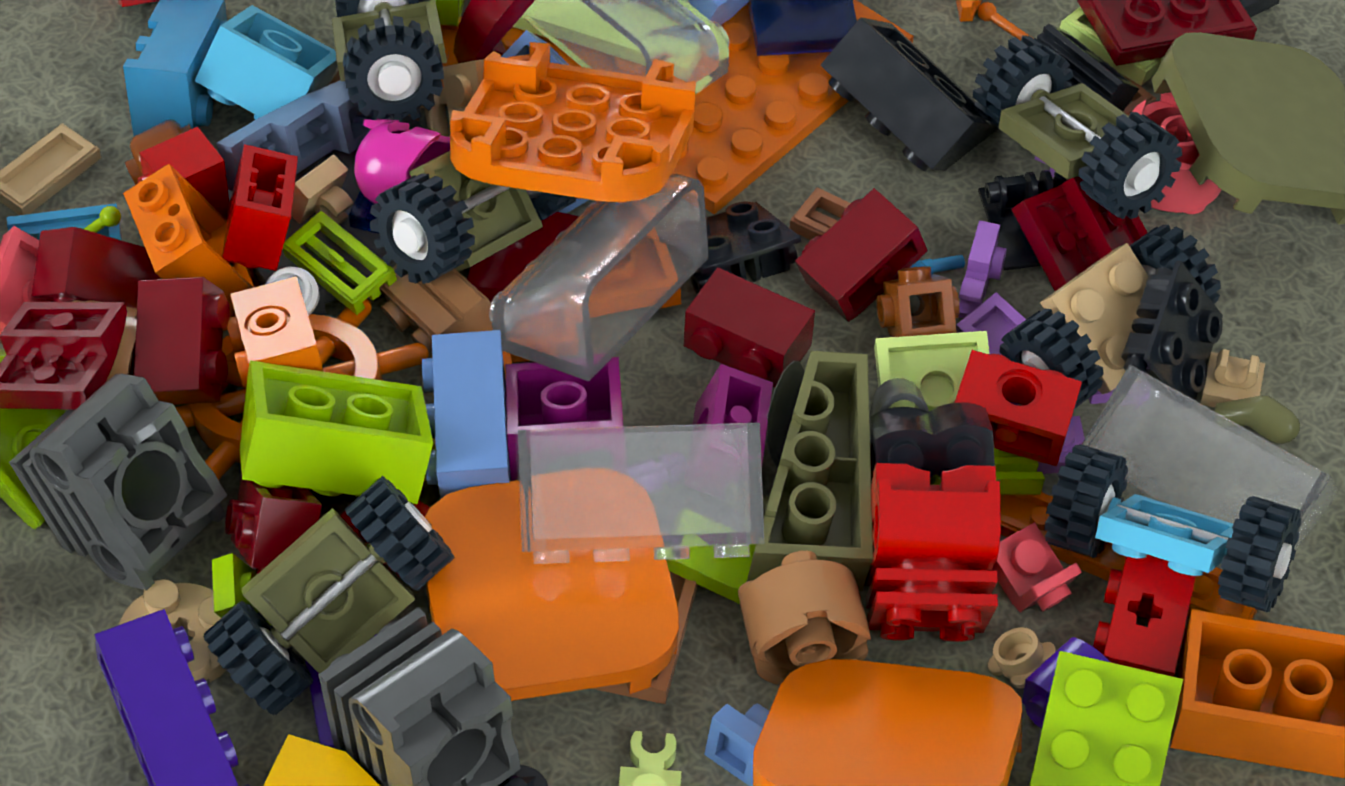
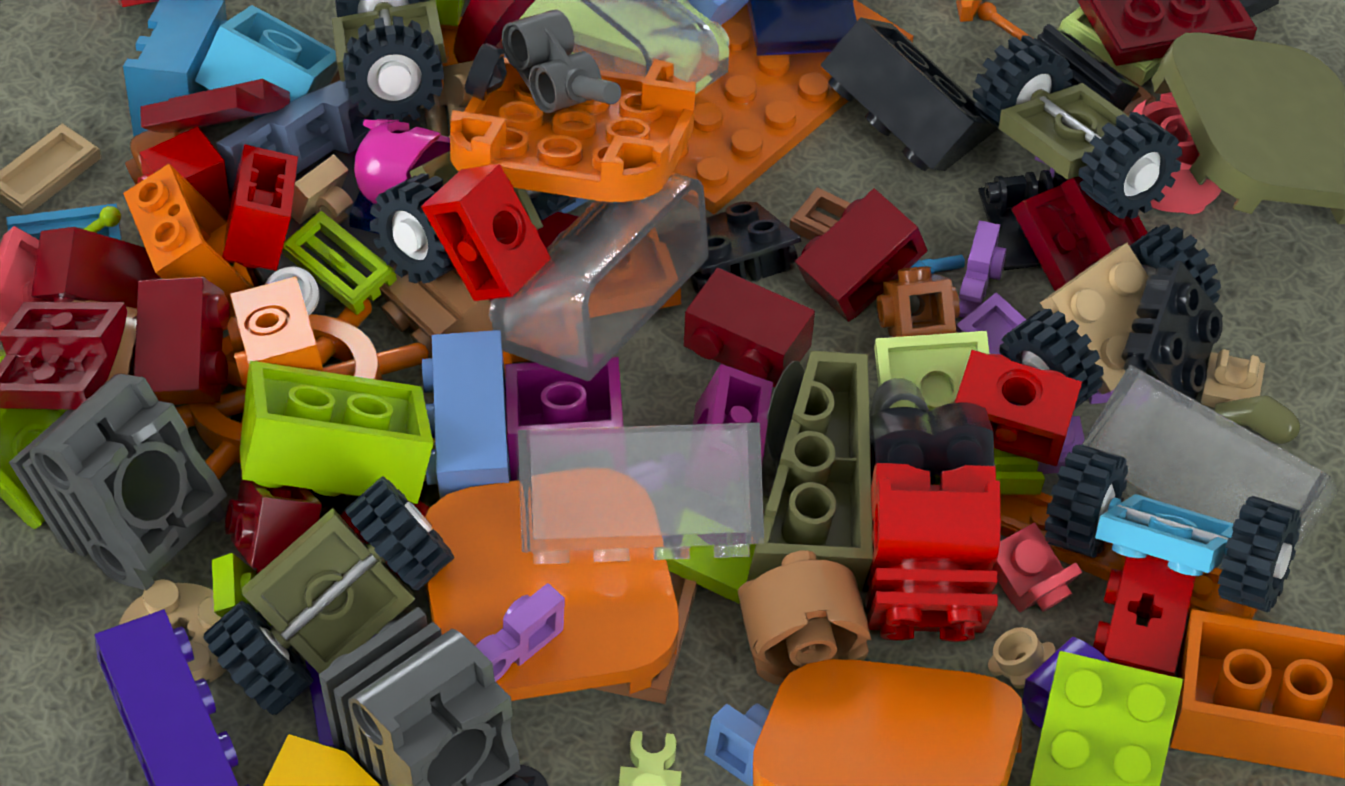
none -> dark red slope [140,79,290,133]
none -> red brick [421,163,551,301]
none -> black tile [464,43,507,101]
none -> medium lavender plate [475,583,565,682]
none -> dark grey beam [502,9,621,113]

